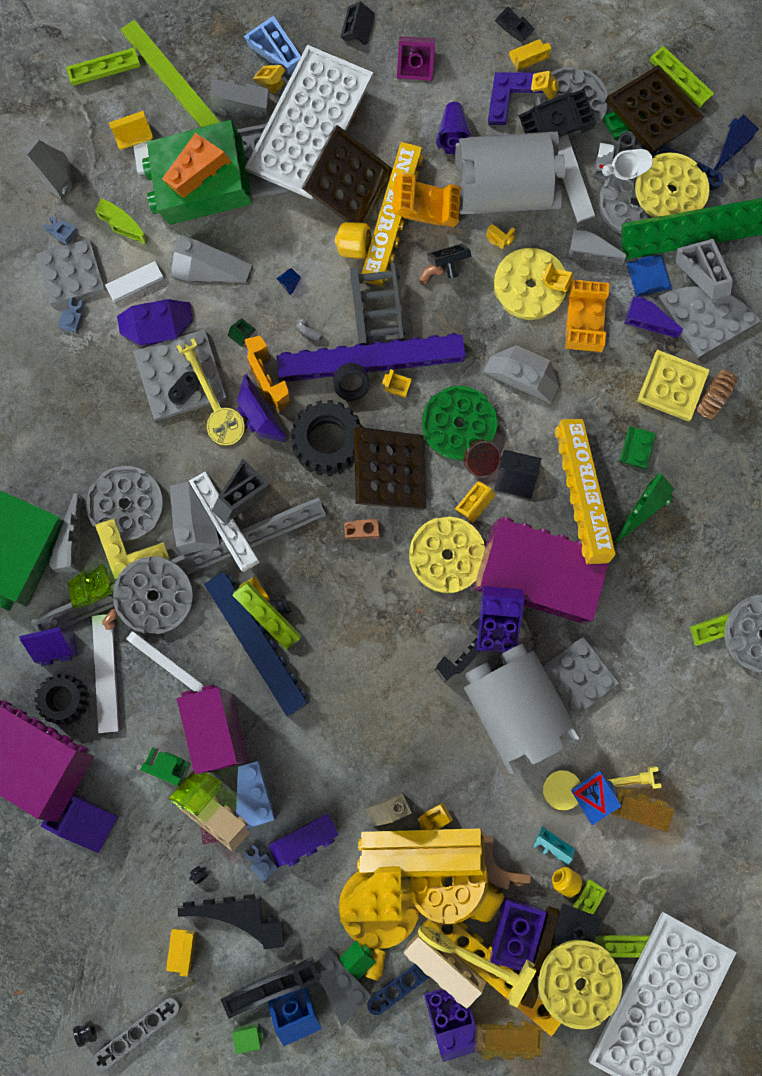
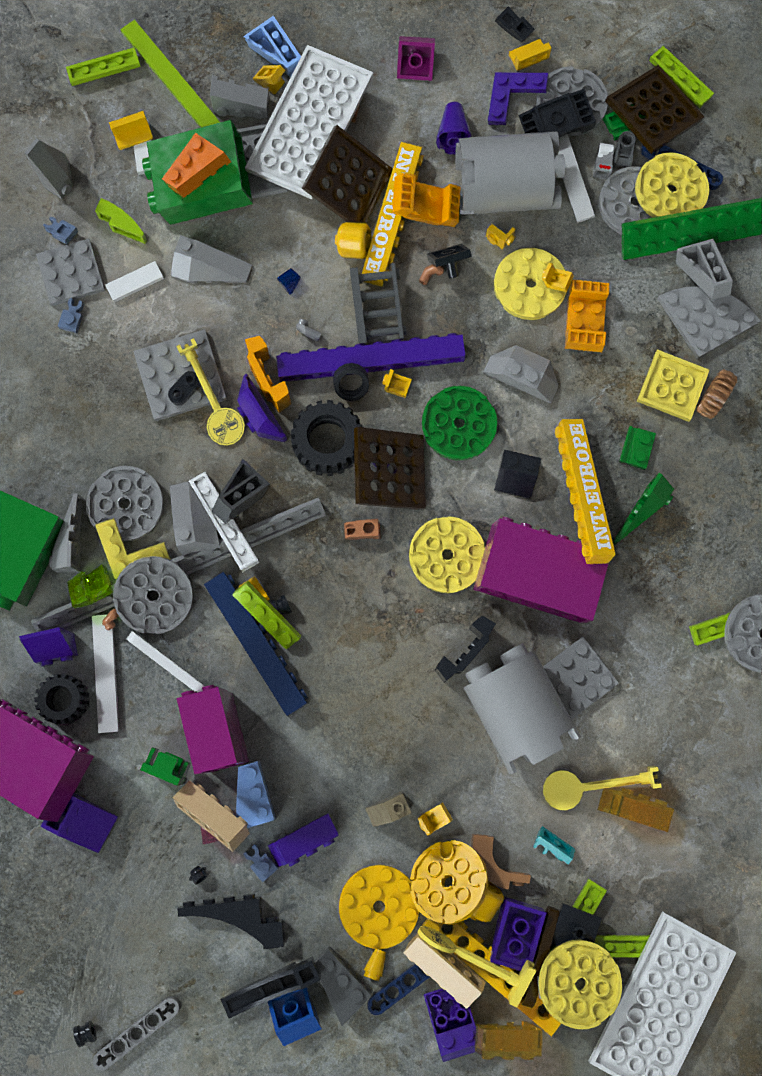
dark purple wedge [117,299,193,346] -> none
yellow panel [166,929,196,977] -> none
clear neon green slope [168,770,224,817] -> none
dark green slope [228,318,256,346] -> none
bright green brick [232,1023,265,1054] -> none
green brick [339,940,376,980] -> none
black panel [340,1,375,45] -> none
yellow plate [340,866,402,922] -> none
yellow brick [357,828,484,877] -> none
yellow slope [455,481,496,523] -> none
tile [463,439,501,478] -> none
dark purple slope [477,586,524,653] -> none
yellow bracket [531,71,559,100] -> none
yellow head [552,867,582,898] -> none
light grey slope [568,229,626,265] -> none
blue piece [571,770,622,825] -> none
white hair [602,149,653,180] -> none
dark purple slope [624,297,683,338] -> none
blue piece [626,255,672,297] -> none
clear blue slope [714,114,759,171] -> none

